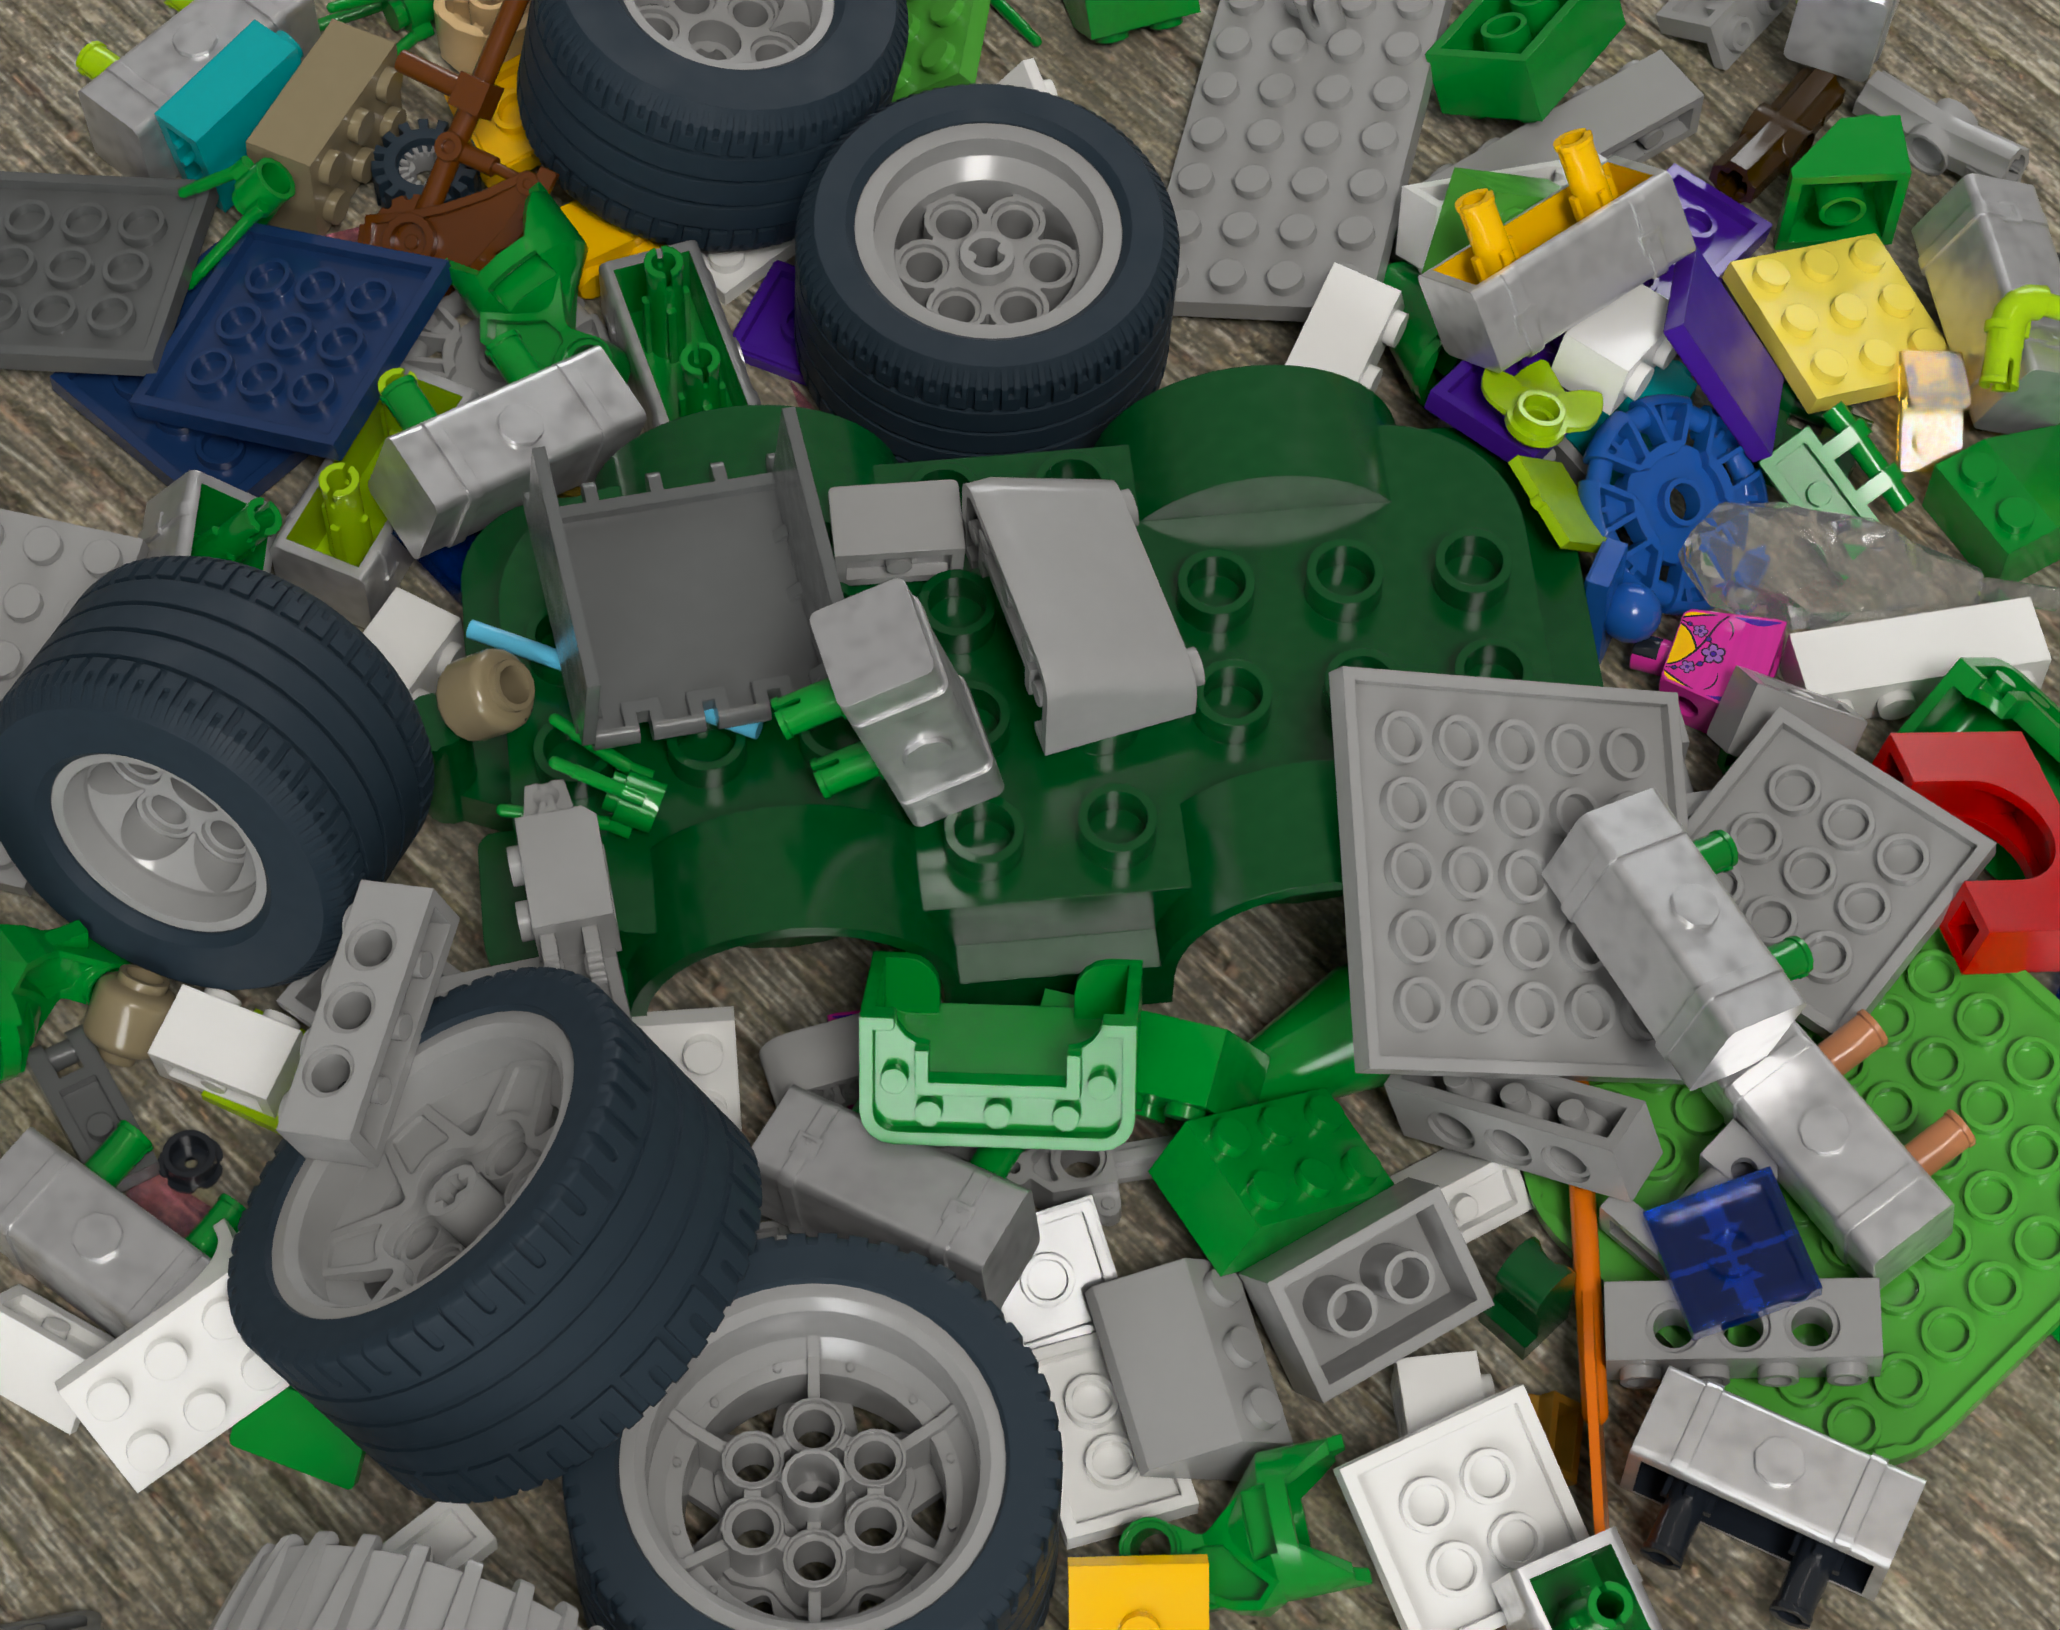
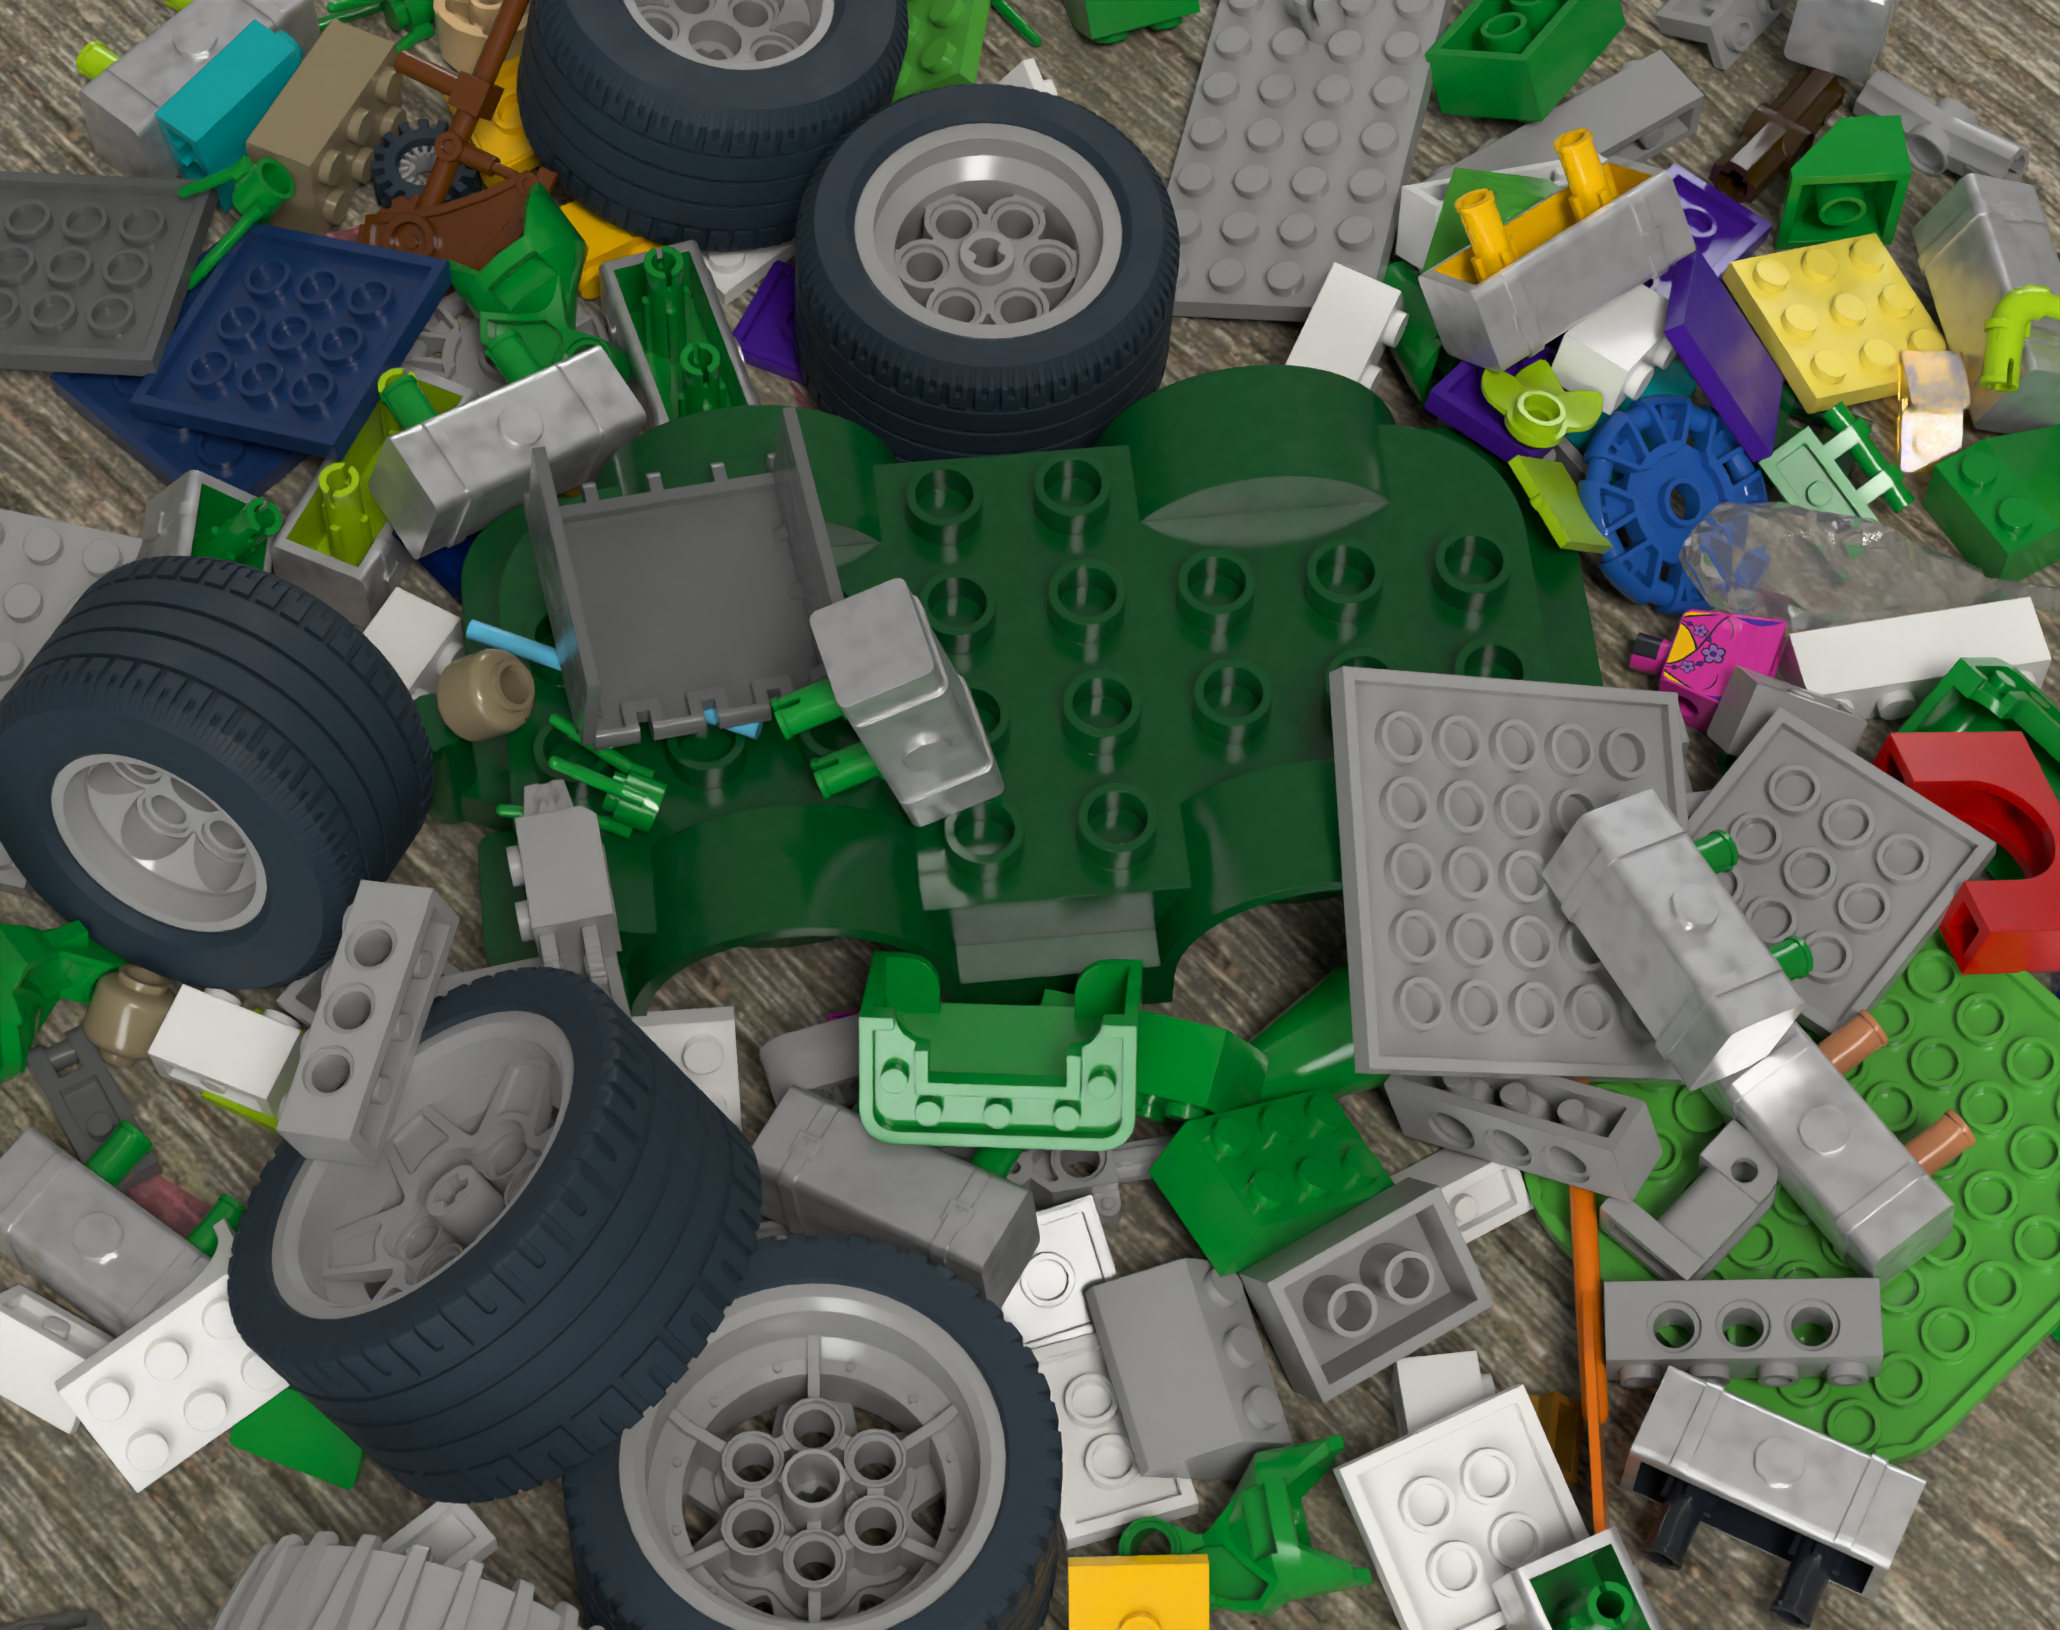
black plate [158,1130,223,1194] -> none
light grey panel [828,479,966,586] -> none
light grey windscreen [962,477,1205,756] -> none
dark green leg [1478,1237,1576,1360] -> none
blue tile [1584,538,1662,665] -> none
clear blue tile [1643,1166,1823,1341] -> none

